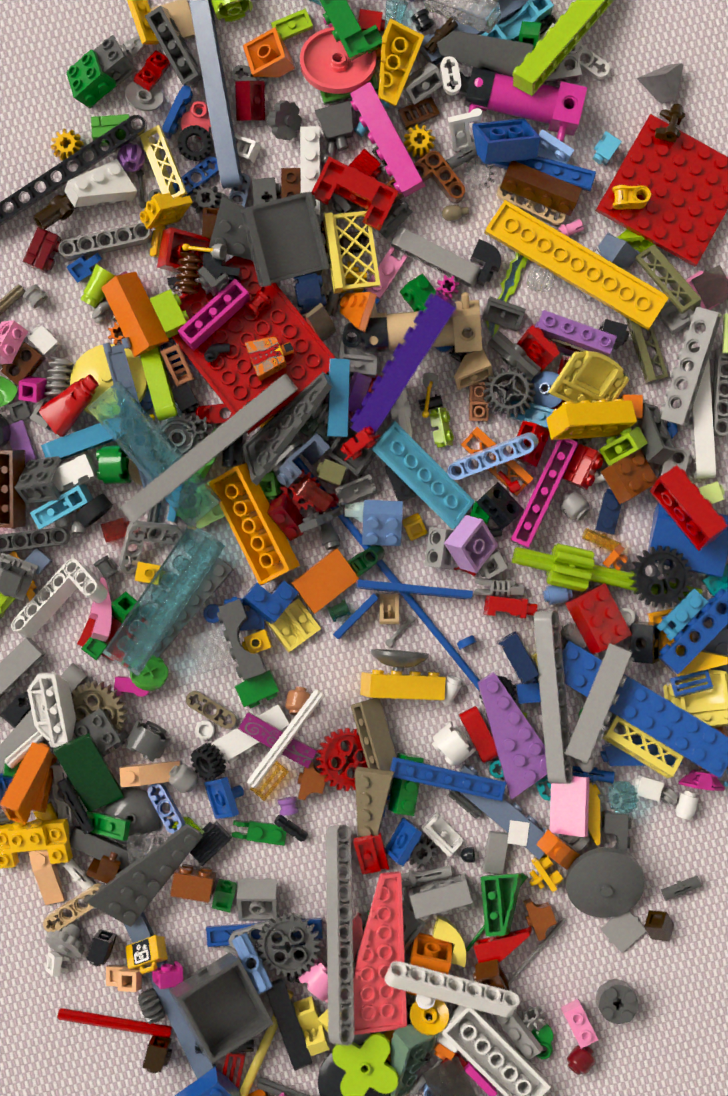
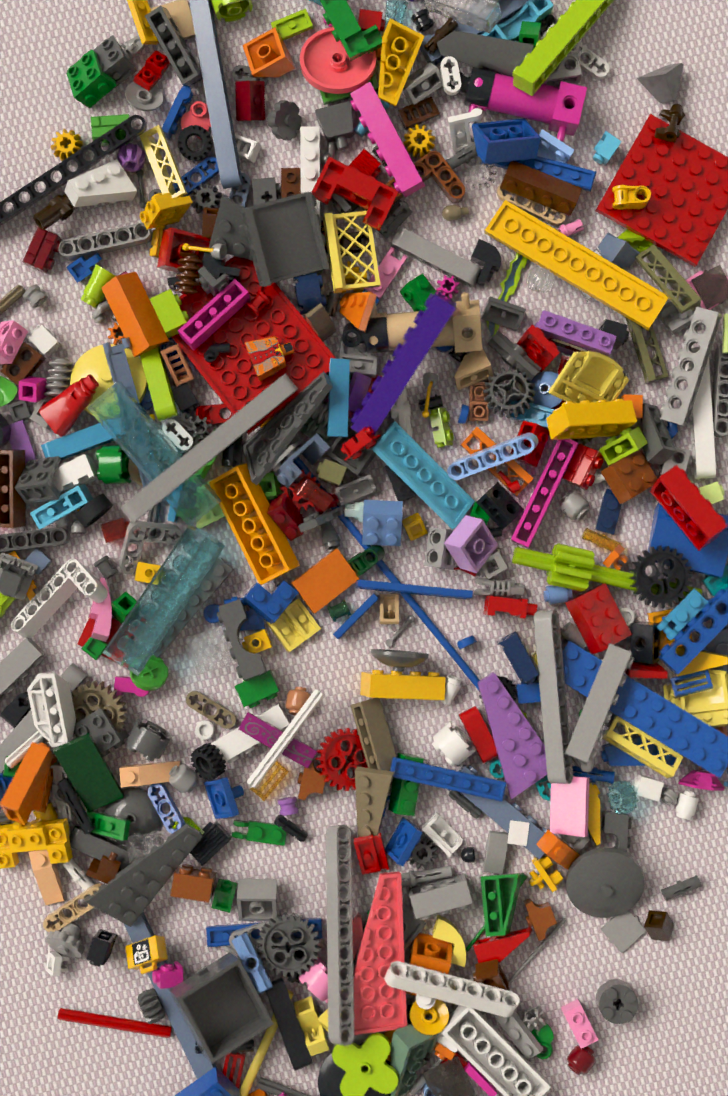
light nougat brick [106,965,142,992] -> none
dark brown brick [142,1035,173,1073] -> none
none -> white beam [162,419,193,451]
none -> blue tile [458,404,470,424]
none -> red tile [625,662,668,679]

